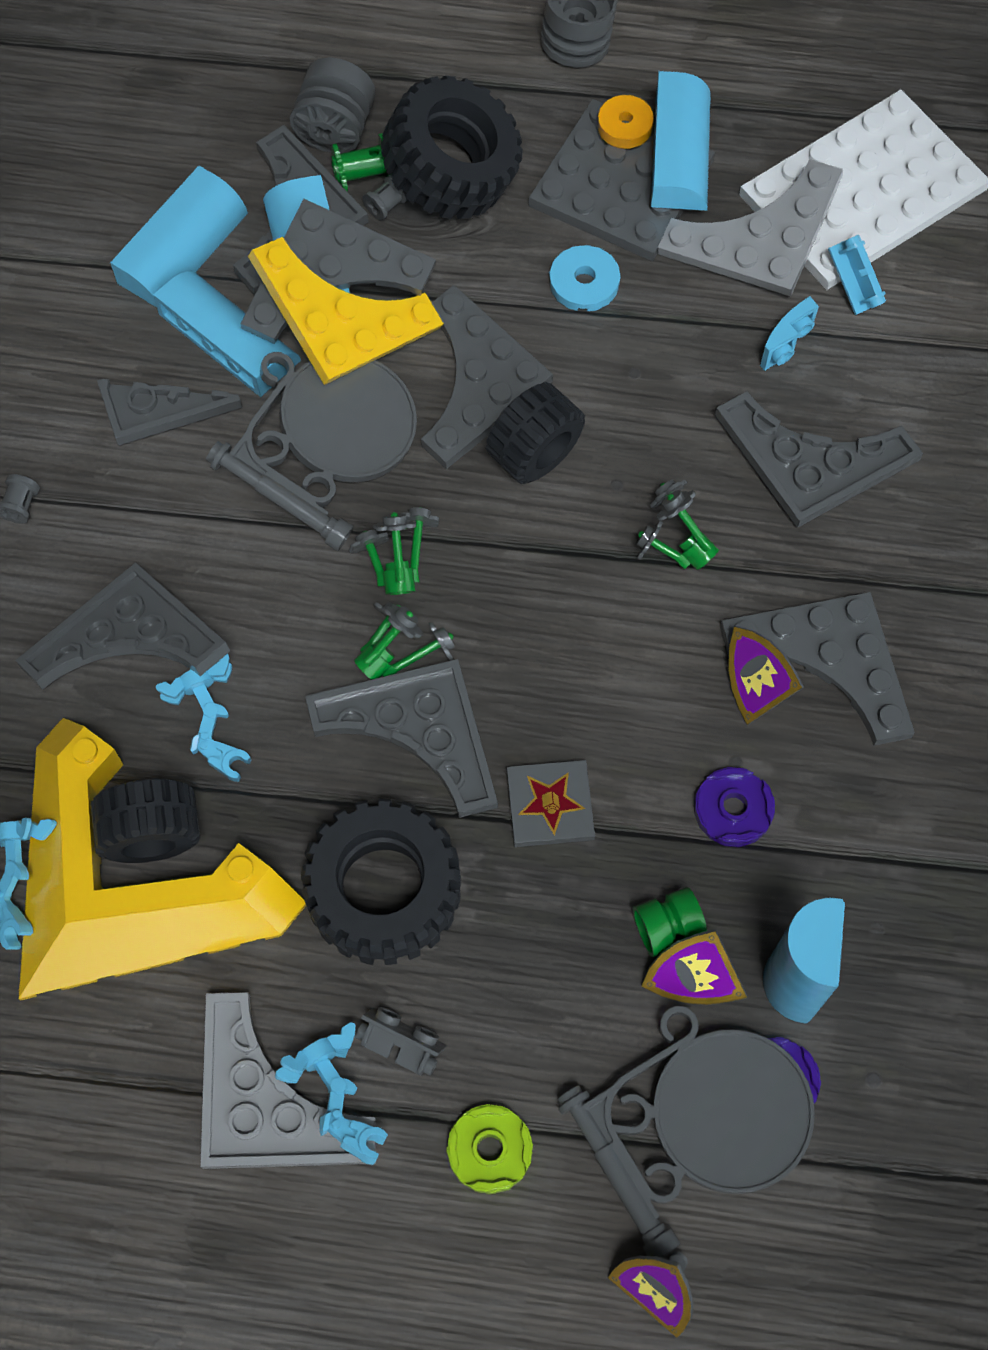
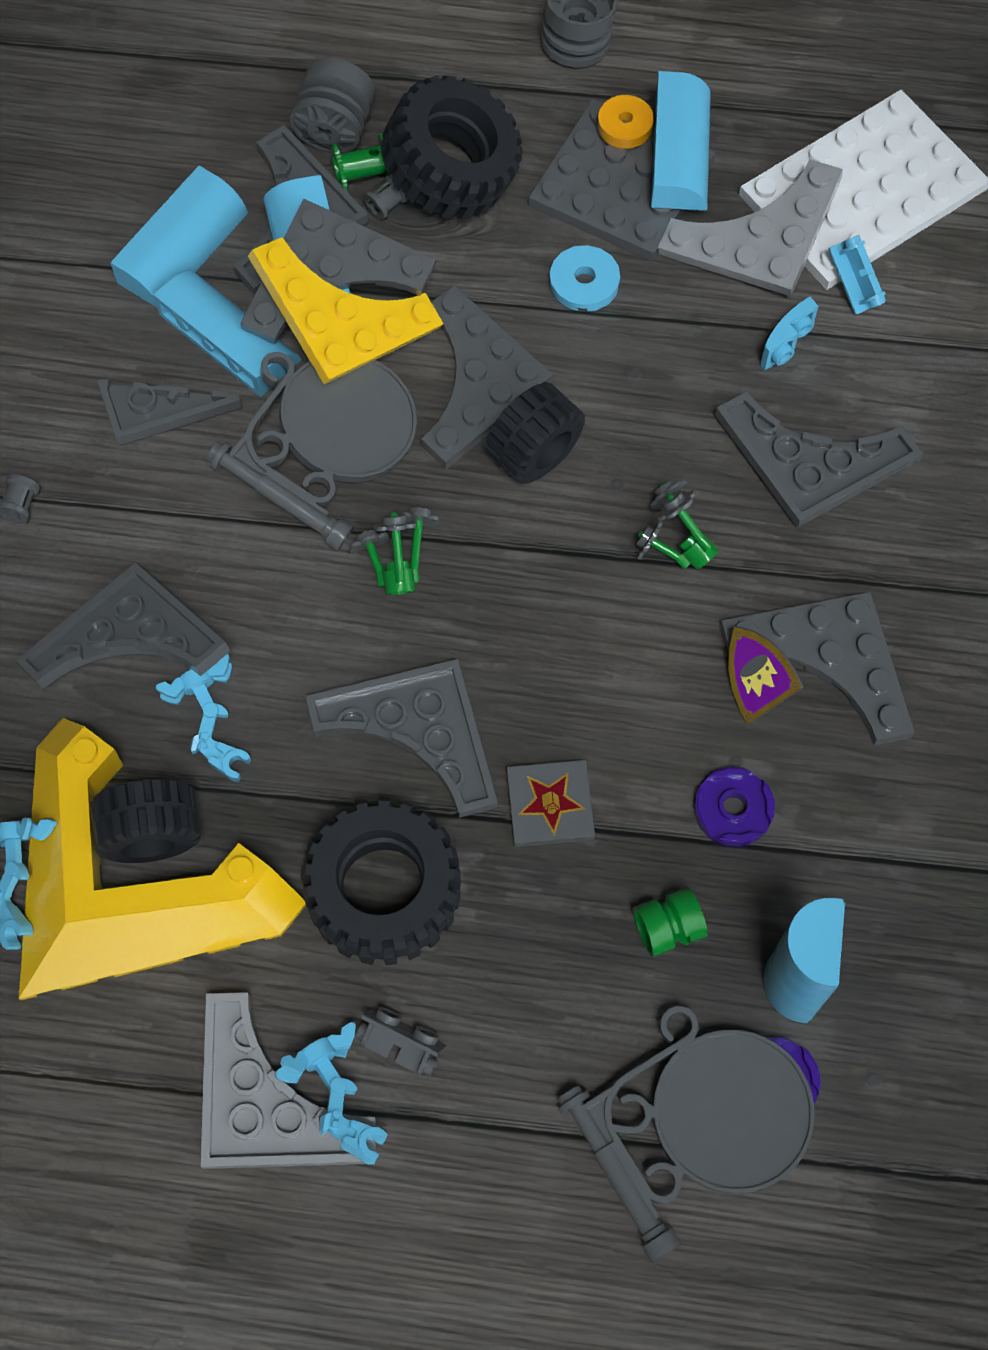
green plant [354,602,455,680] -> none
lime tile [447,1104,533,1194] -> none
shield [608,1251,693,1338] -> none
shield [641,929,747,1005] -> none

